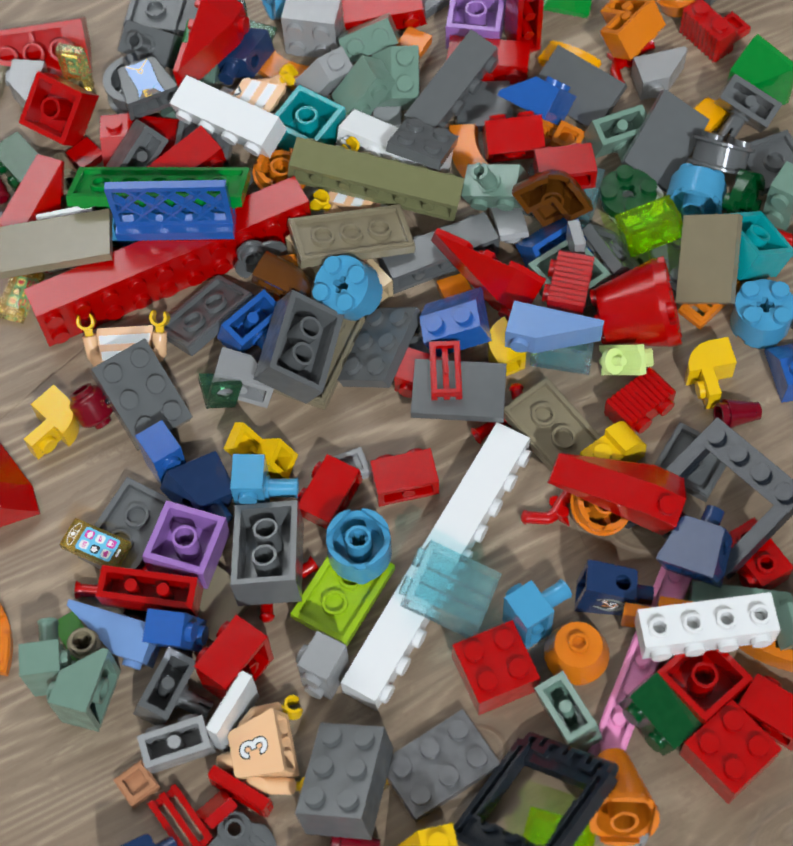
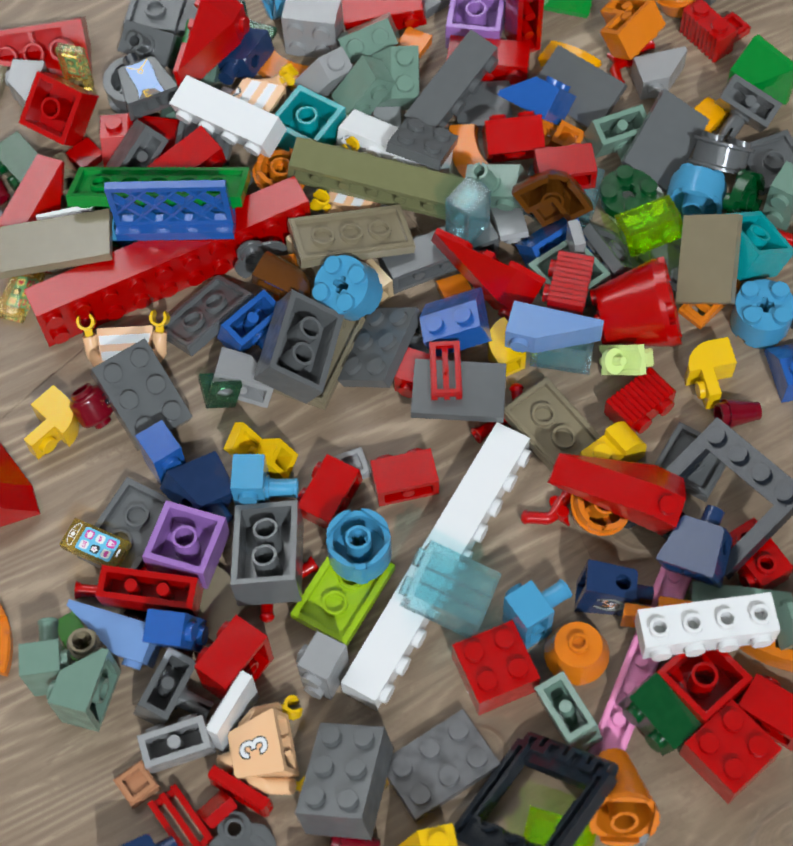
none -> clear light blue brick [445,176,491,244]

